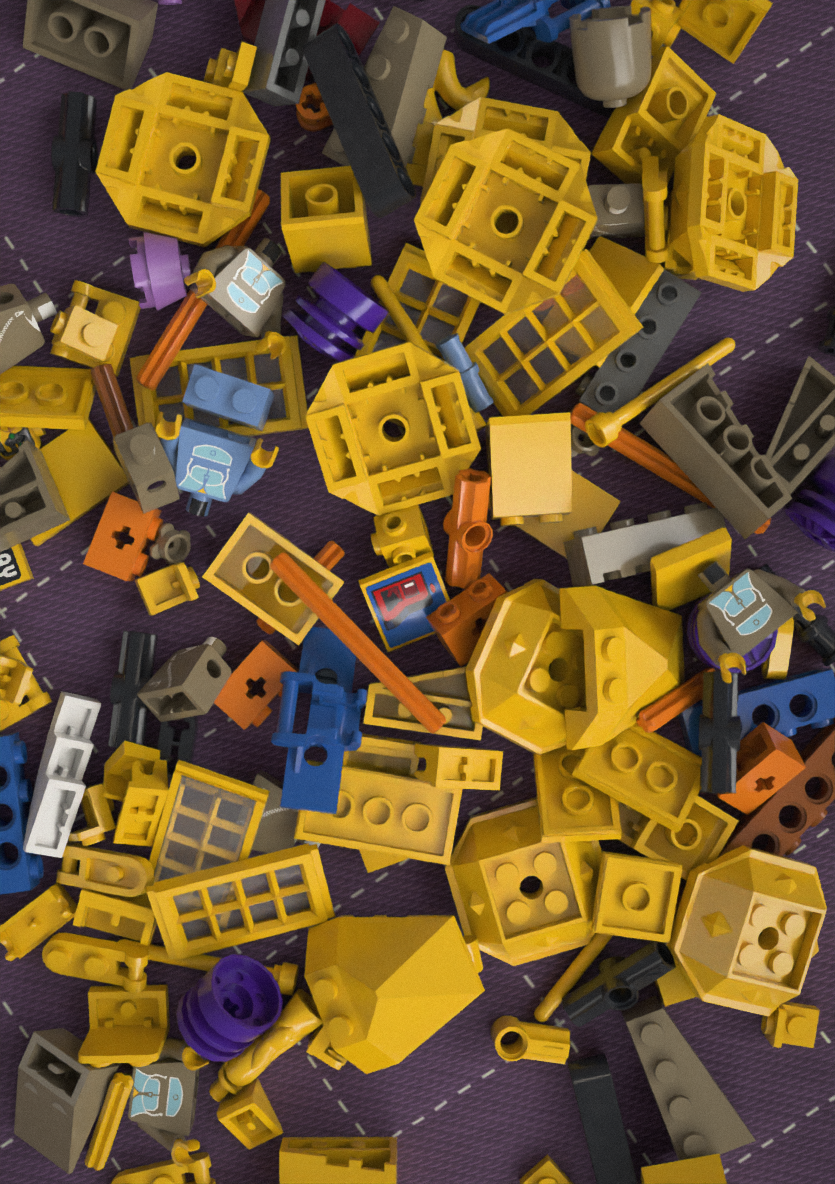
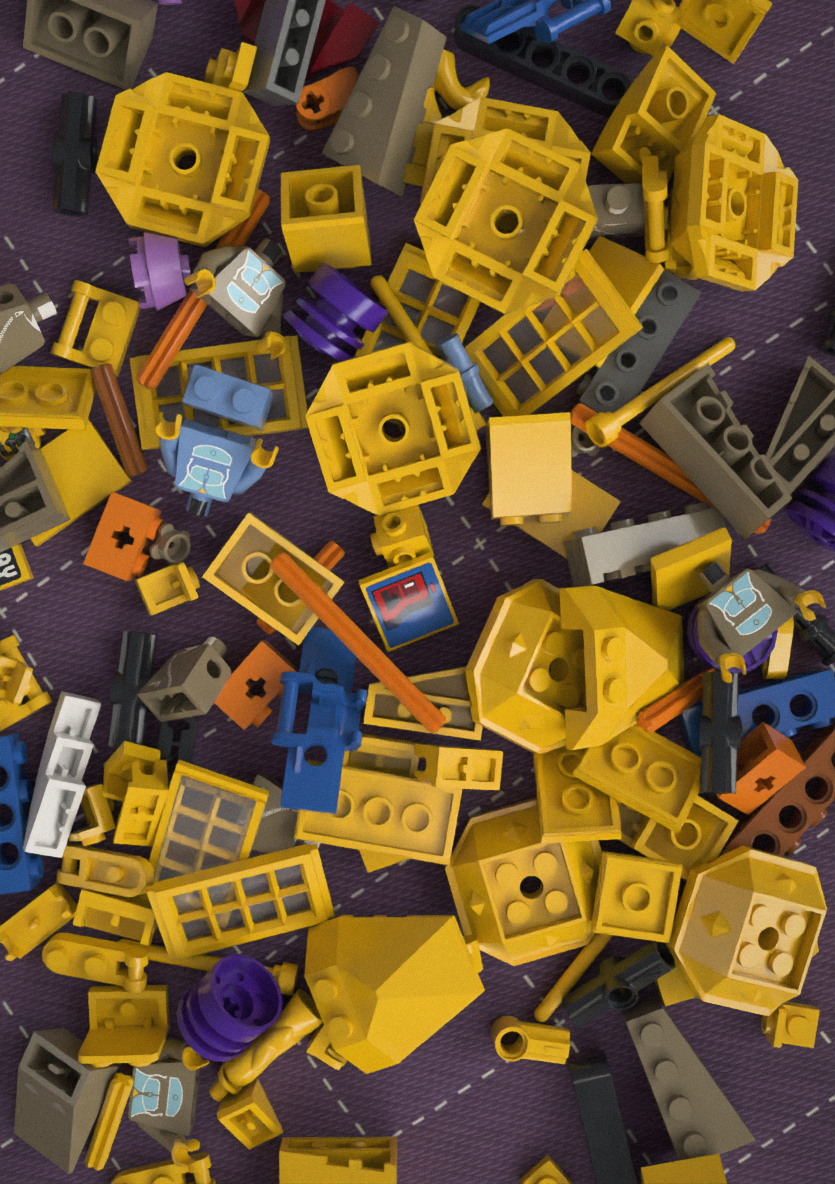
yellow bracket [50,305,118,362] -> none
dark tan torso [113,422,180,514] -> none
black beam [303,23,416,218] -> none
orange brick [426,573,507,667] -> none
orange piece [443,468,493,589] -> none
dark tan cylinder [569,6,652,108] -> none

